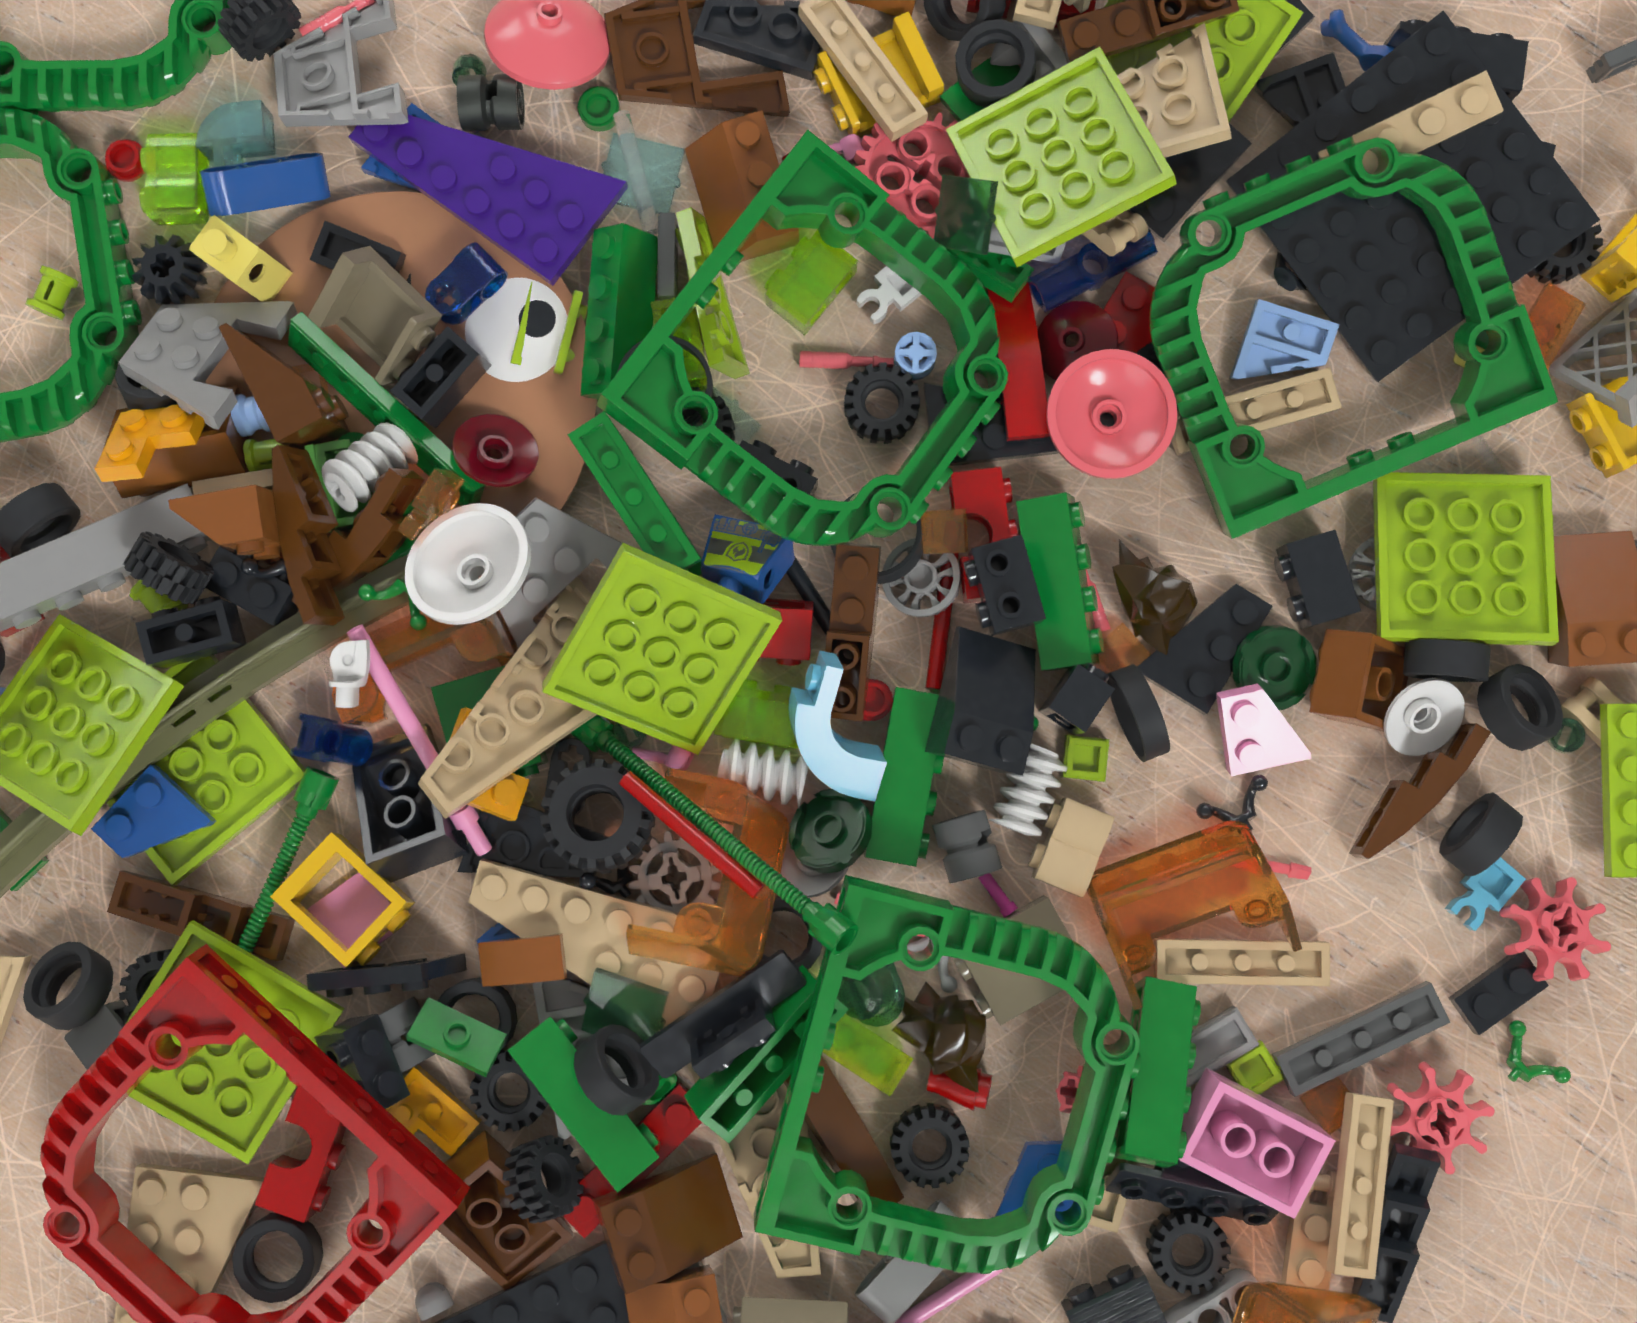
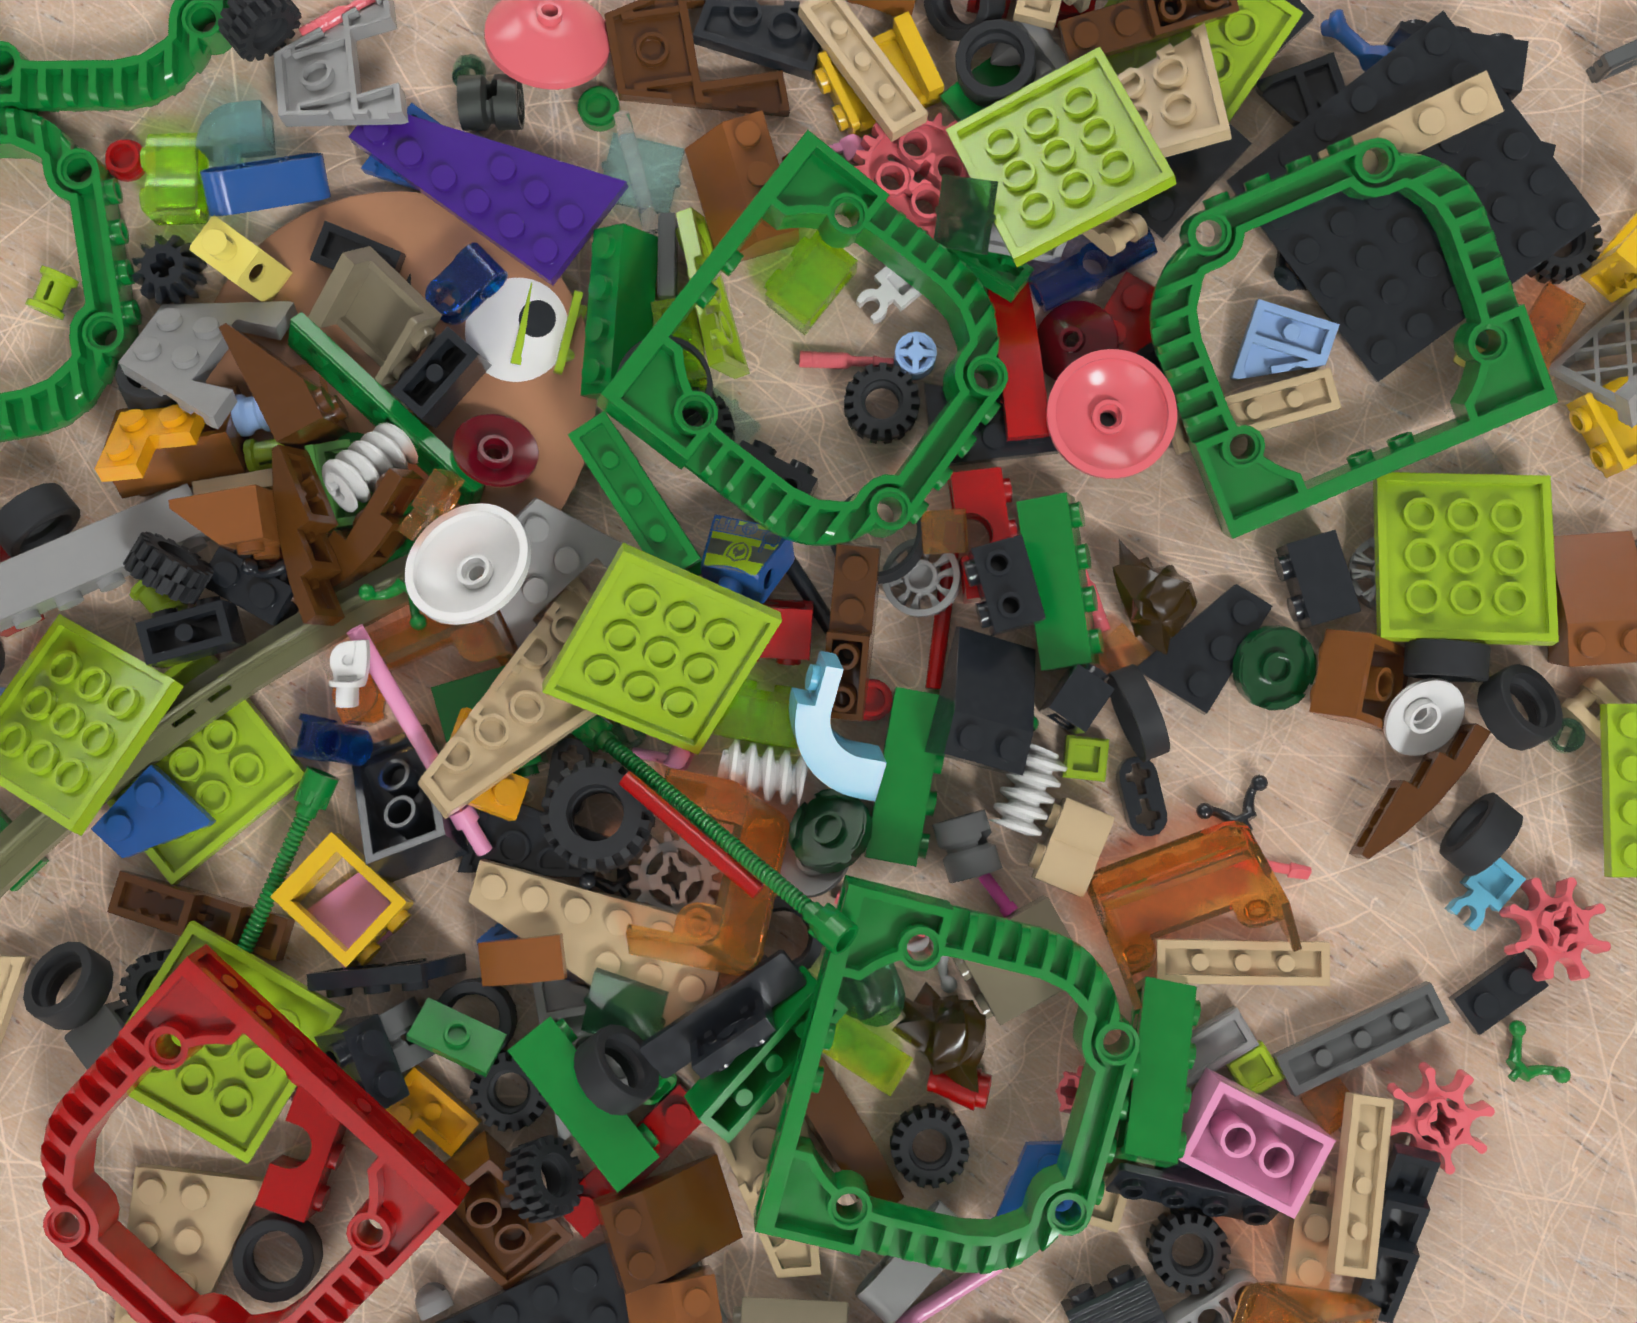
wing [1216,683,1311,776] -> none
none -> black beam [1116,757,1167,836]

